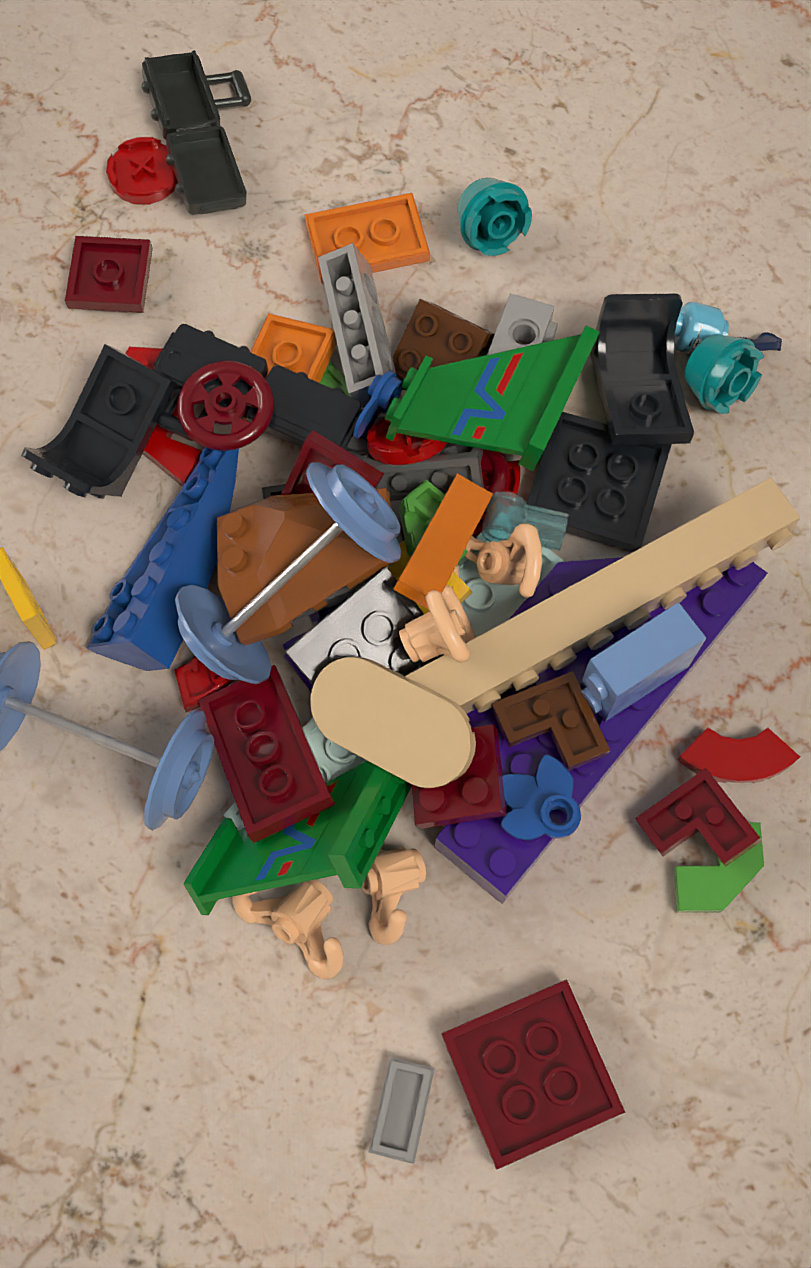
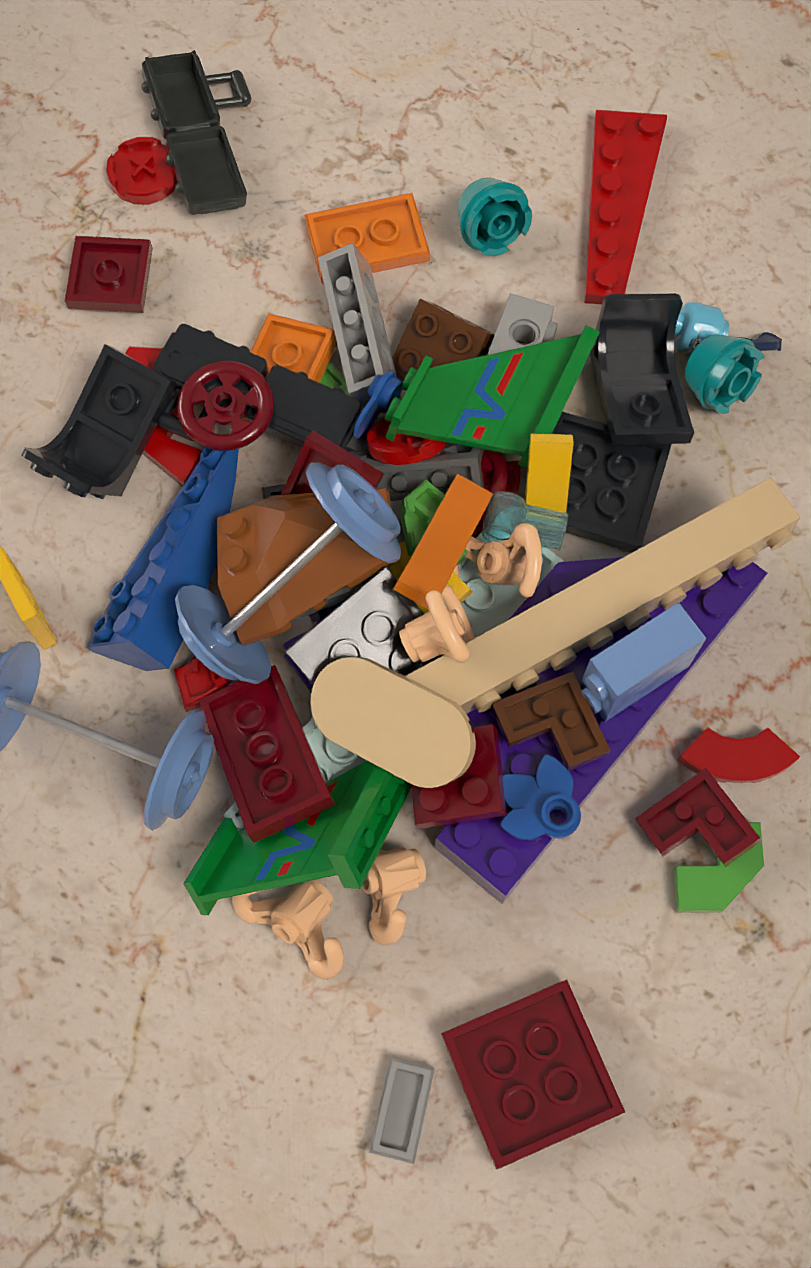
none -> yellow tile [525,434,574,513]
none -> red wing [584,110,667,305]

